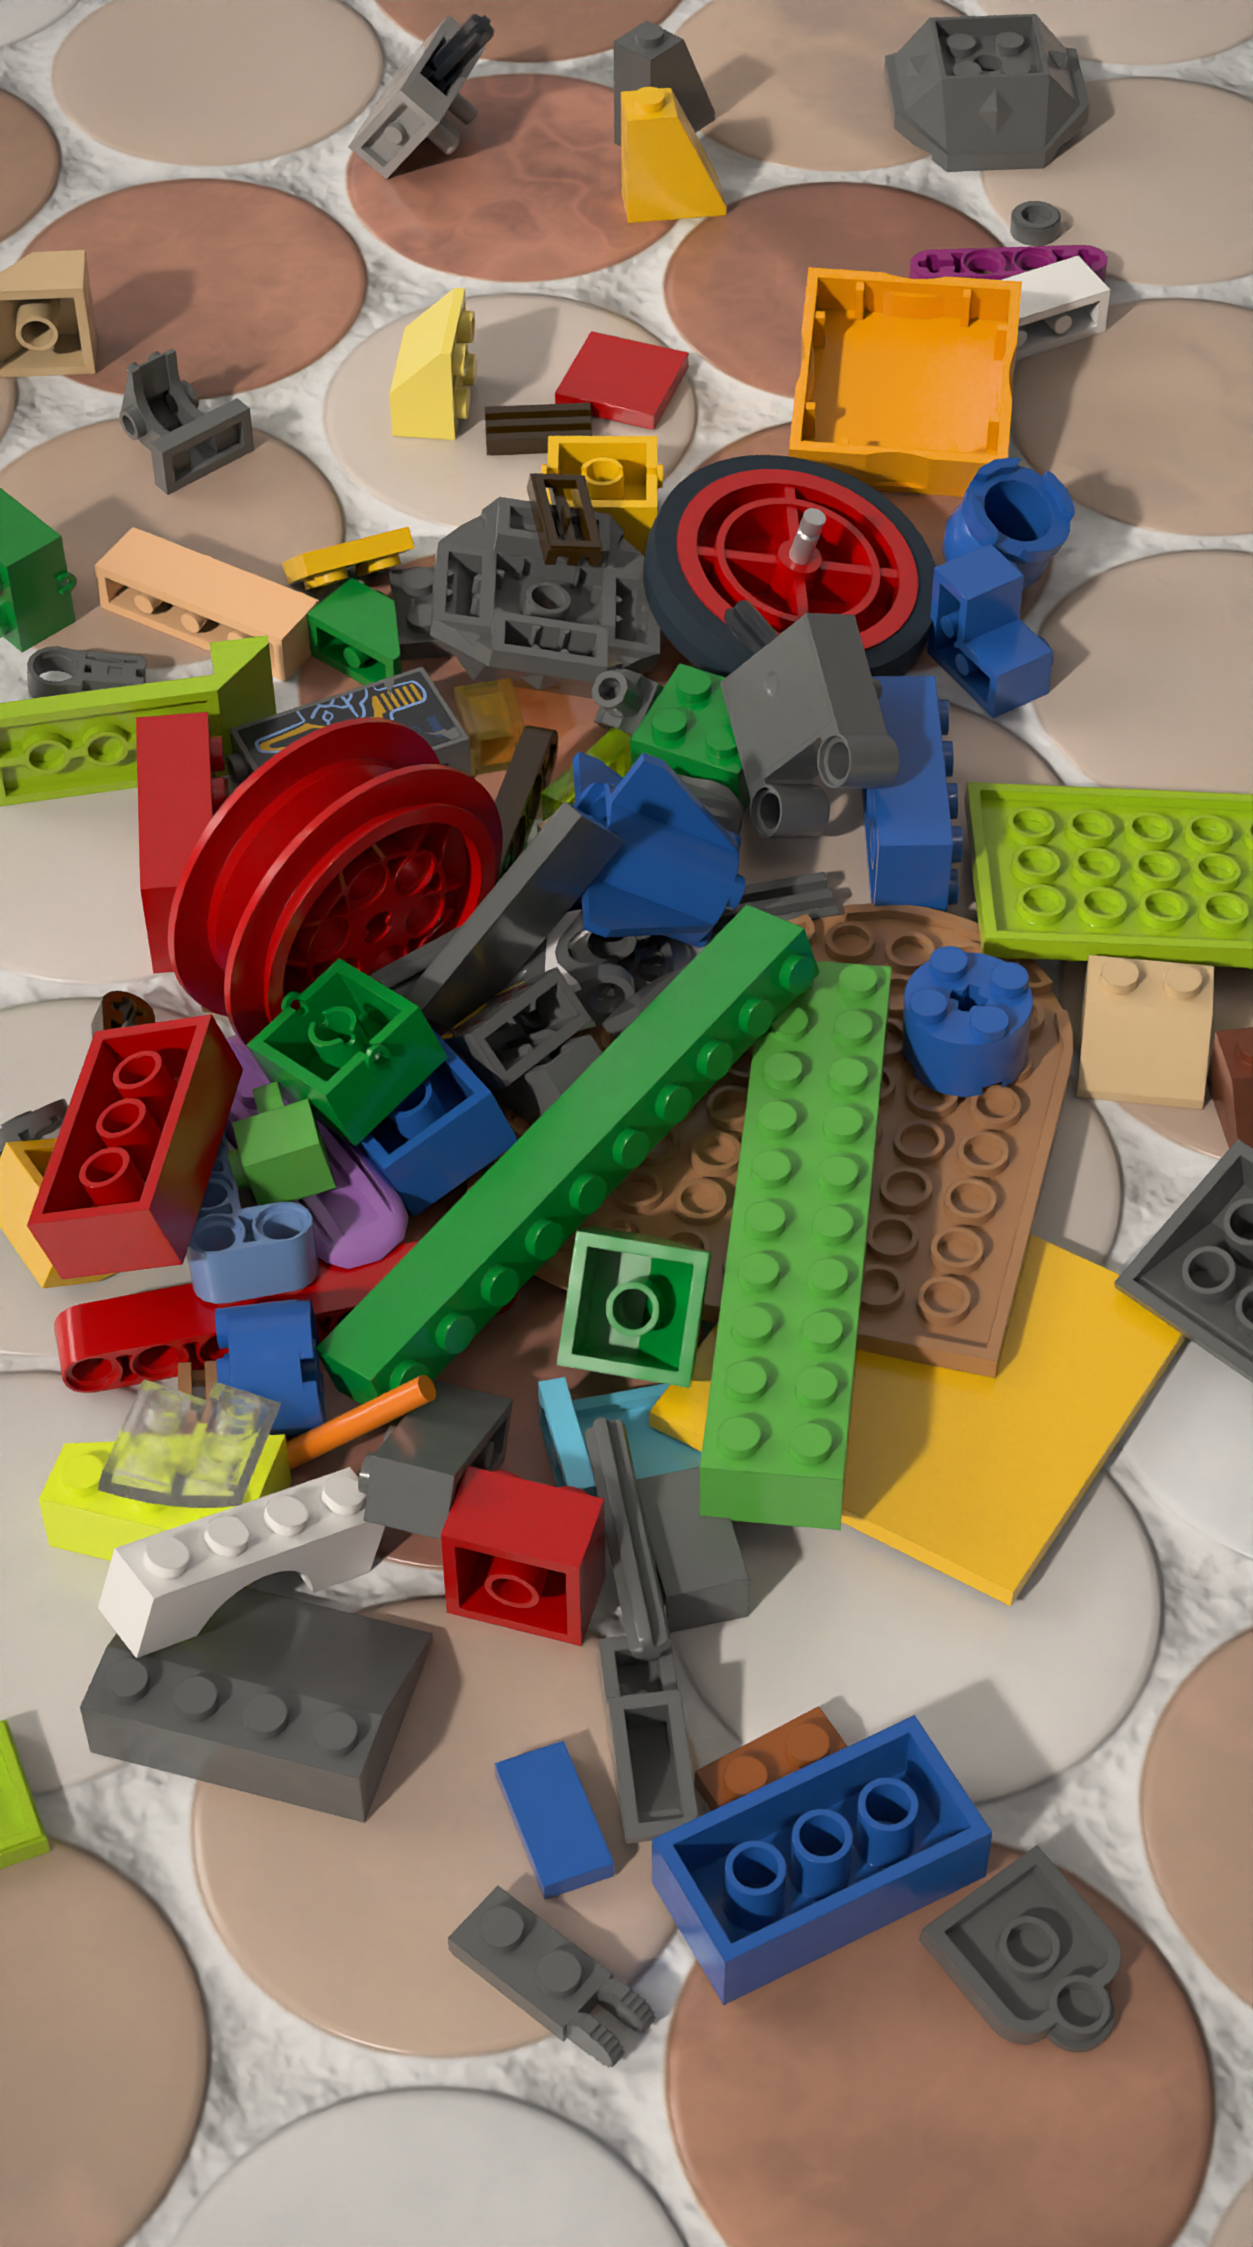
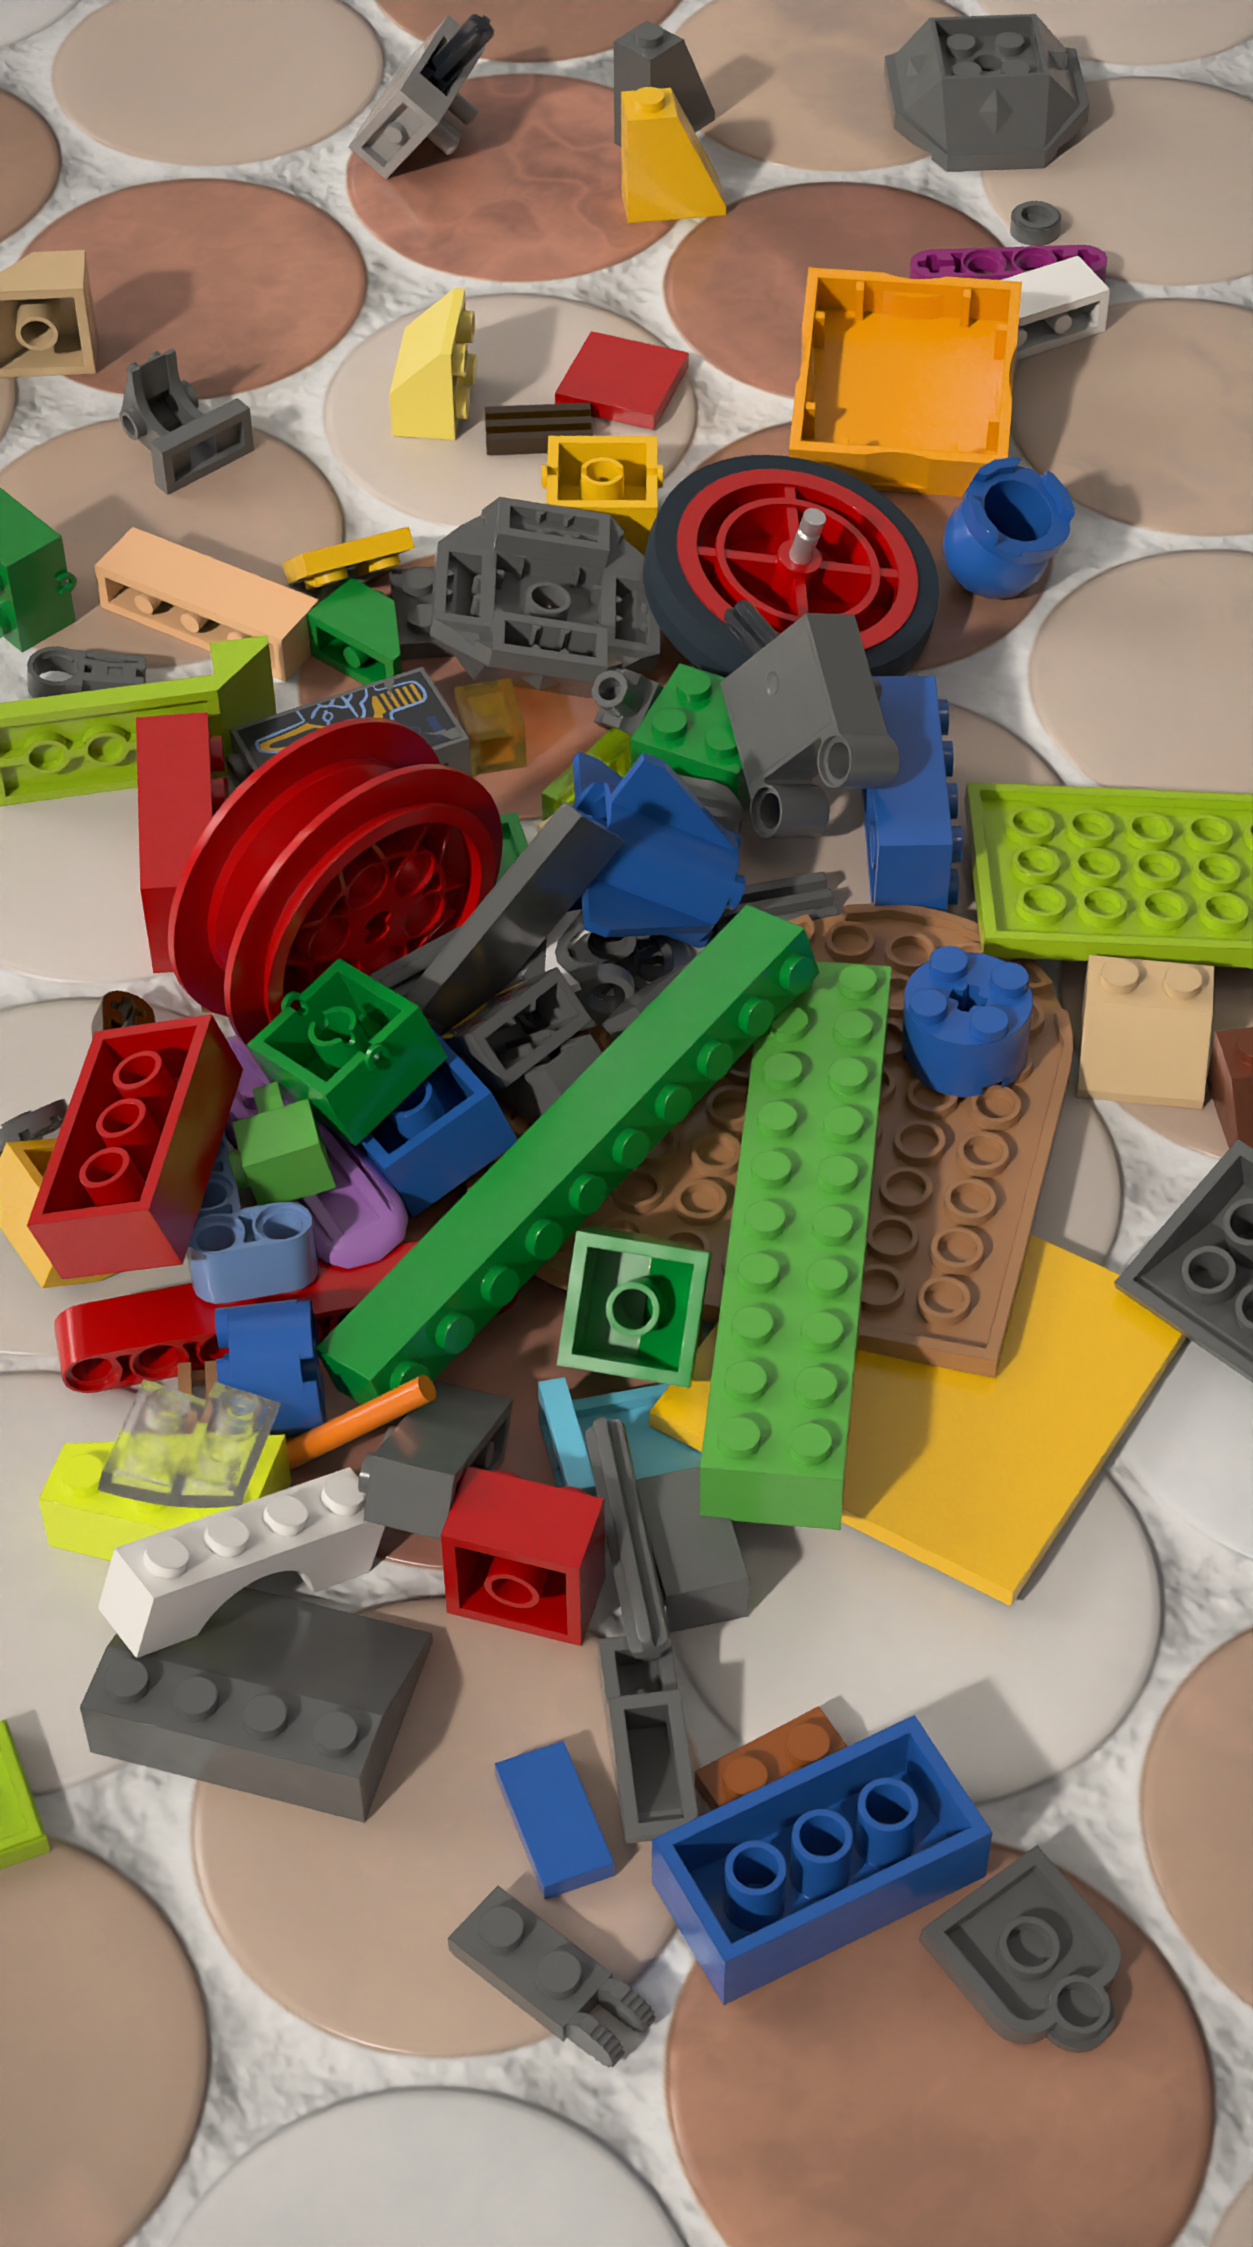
dark brown beam [495,725,558,884] -> none
dark brown tile [527,473,604,566] -> none
blue brick [927,544,1053,719] -> none

